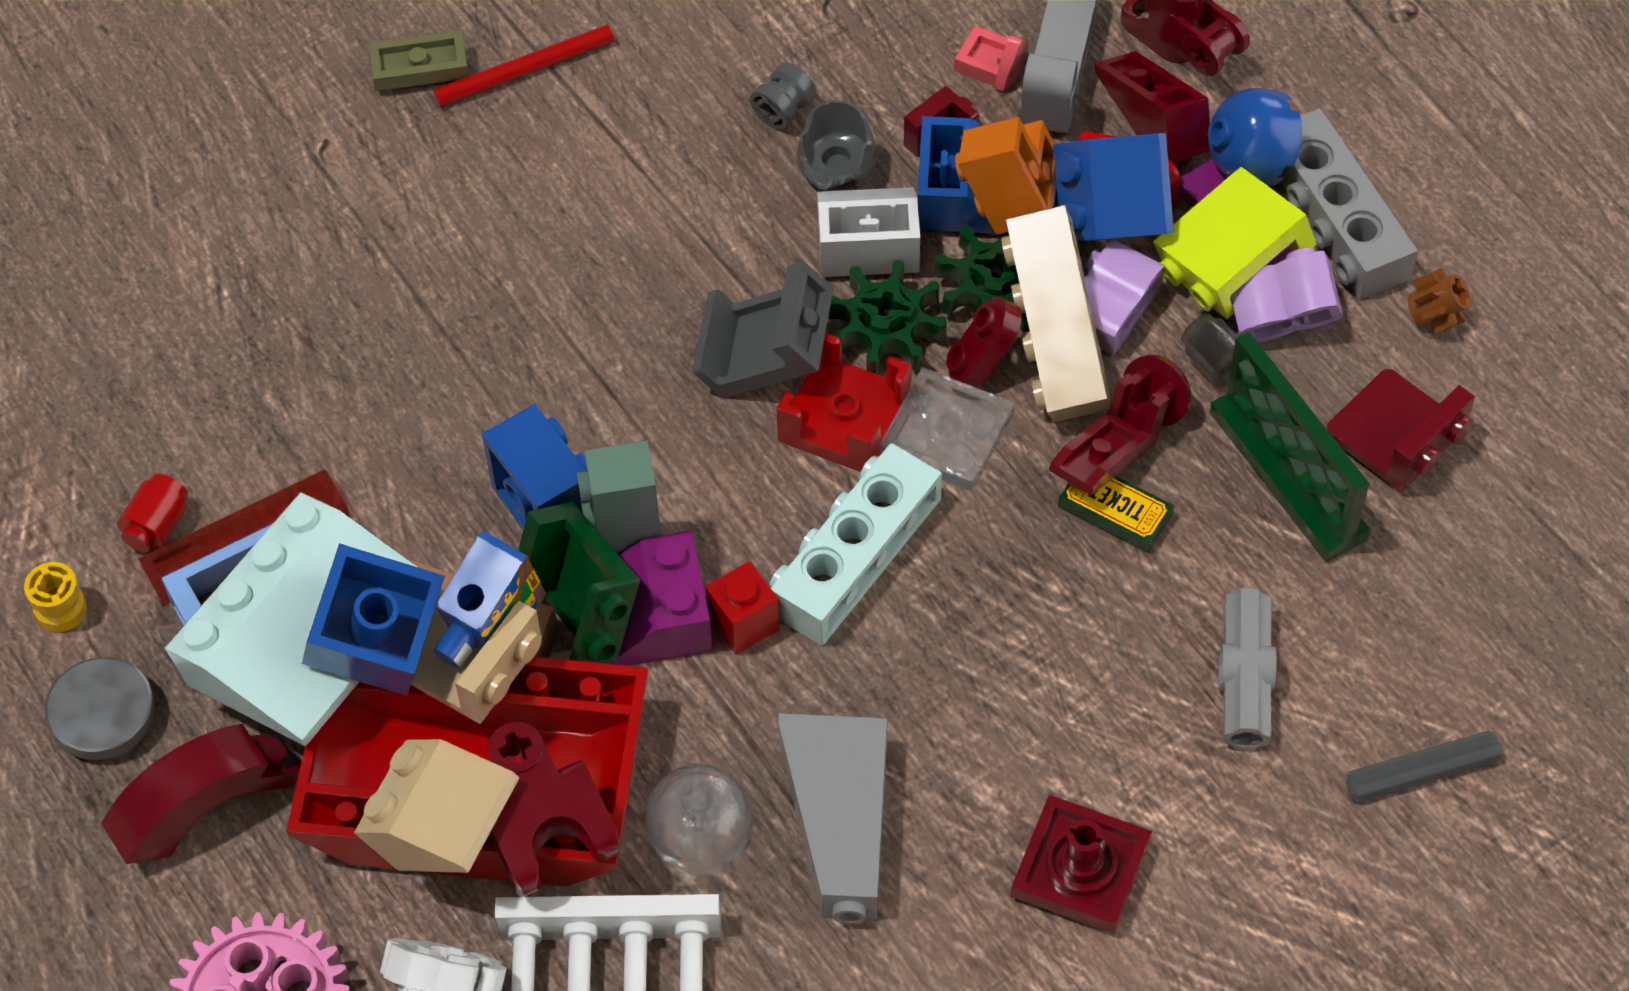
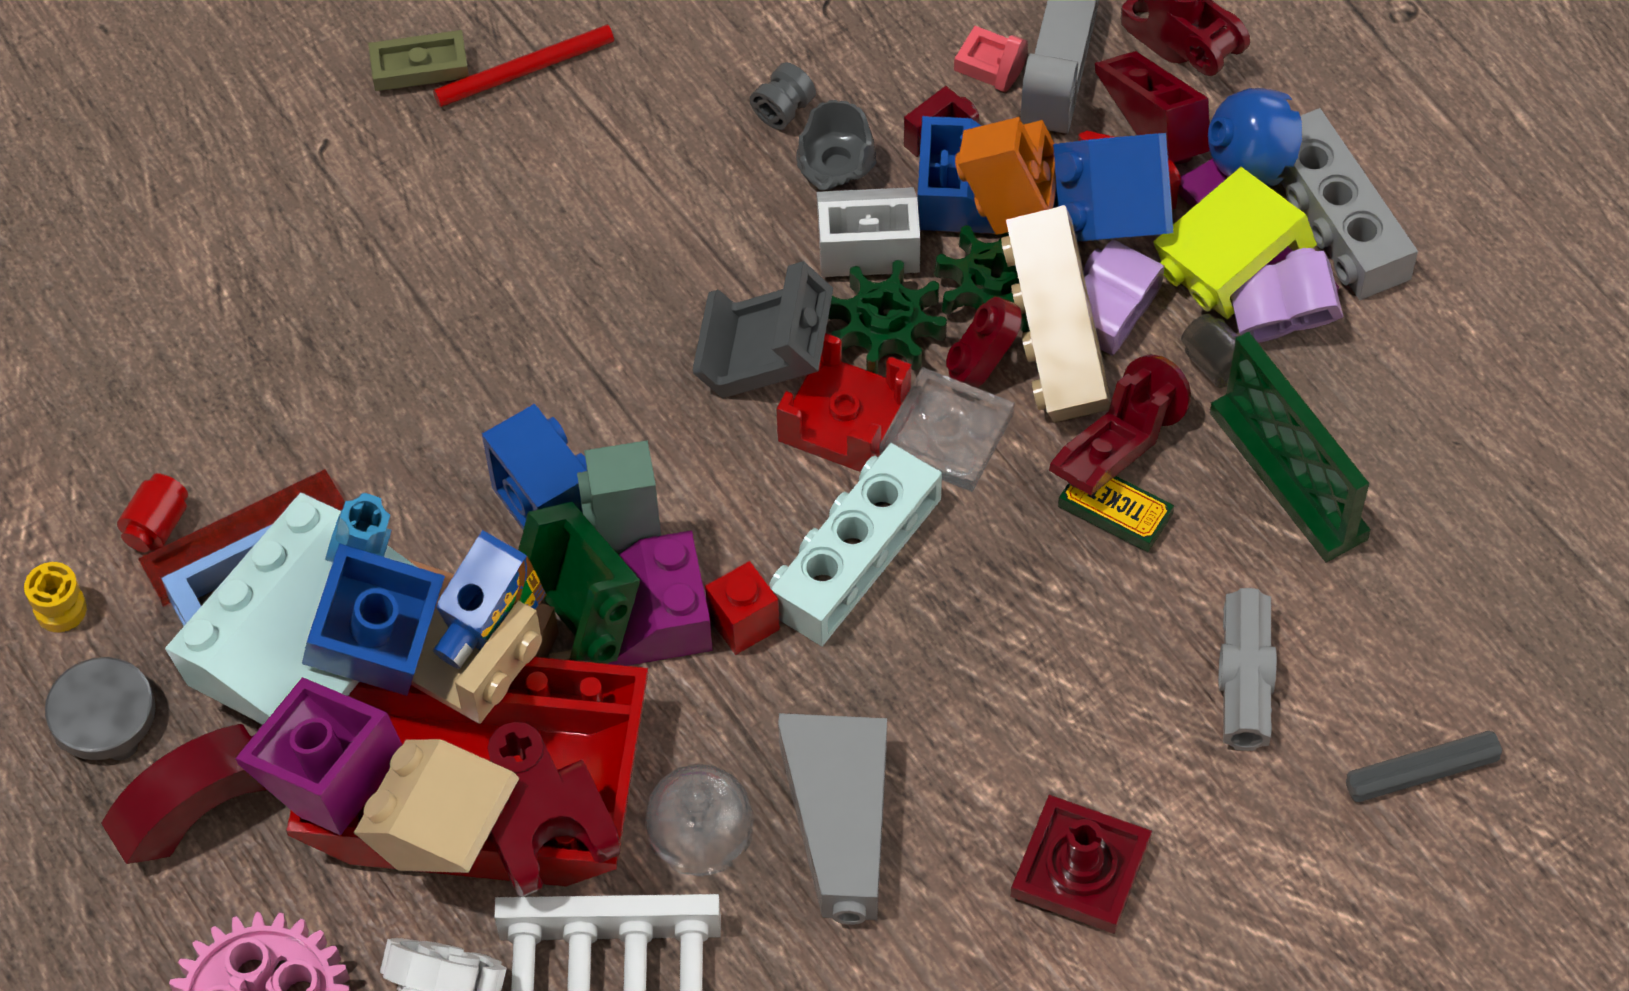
dark red bracket [1327,369,1475,492] -> none
dark orange gear [1408,268,1471,334] -> none
none -> magenta slope [235,677,402,835]
none -> dark azure piece [325,493,392,562]

